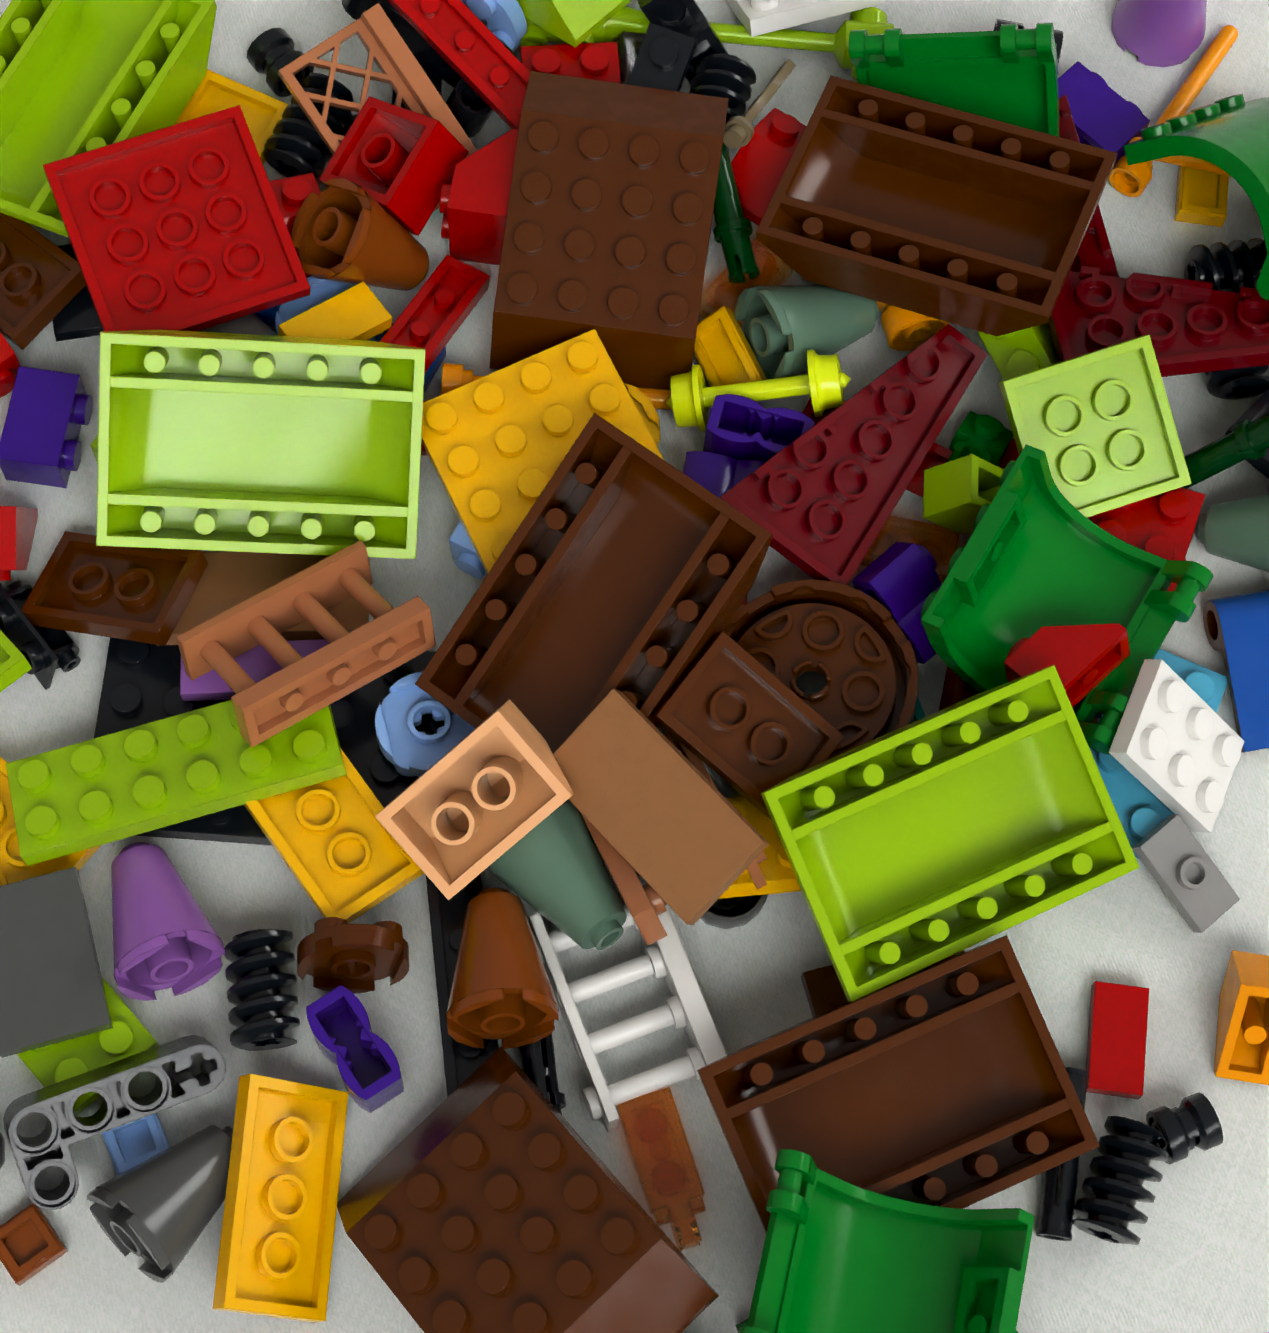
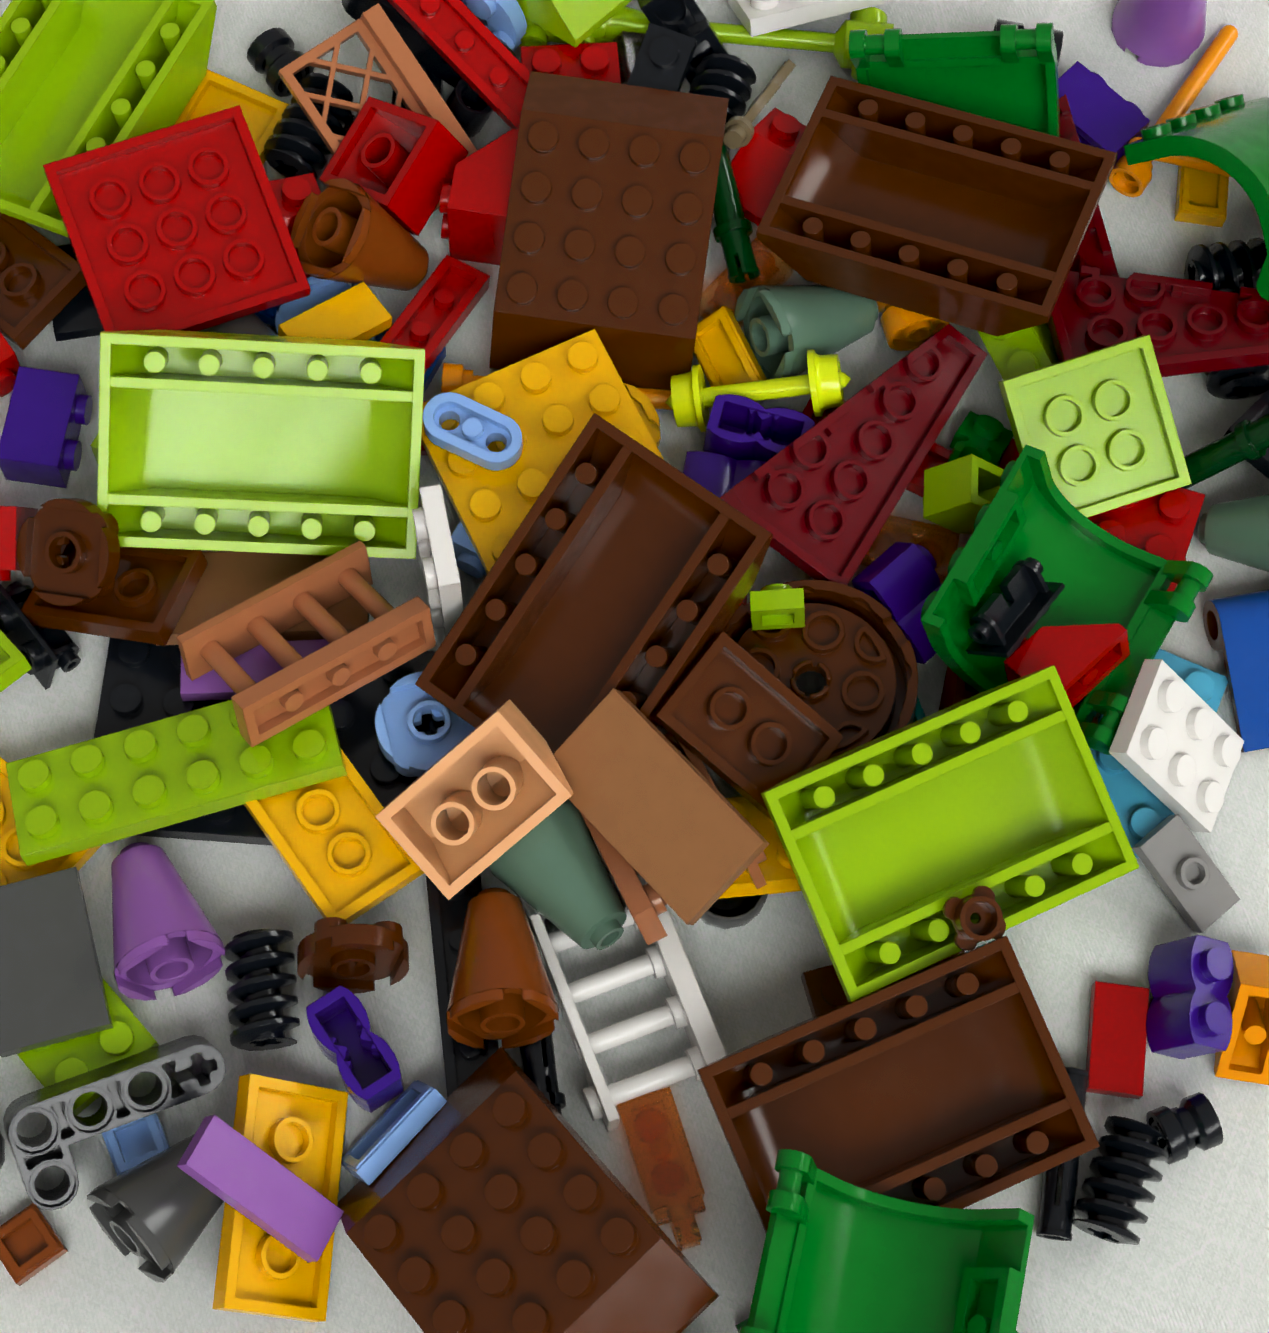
none -> reddish brown plate [17,498,120,606]
none -> medium lavender tile [177,1115,344,1263]
none -> light blue tile [341,1080,448,1185]
none -> white plate [412,484,464,637]
none -> light blue plate [423,392,523,471]
none -> lime plate [749,583,805,631]
none -> reddish brown plate [943,886,1006,951]
none -> black hinge [966,557,1065,658]
none -> dark purple brick [1146,935,1234,1059]

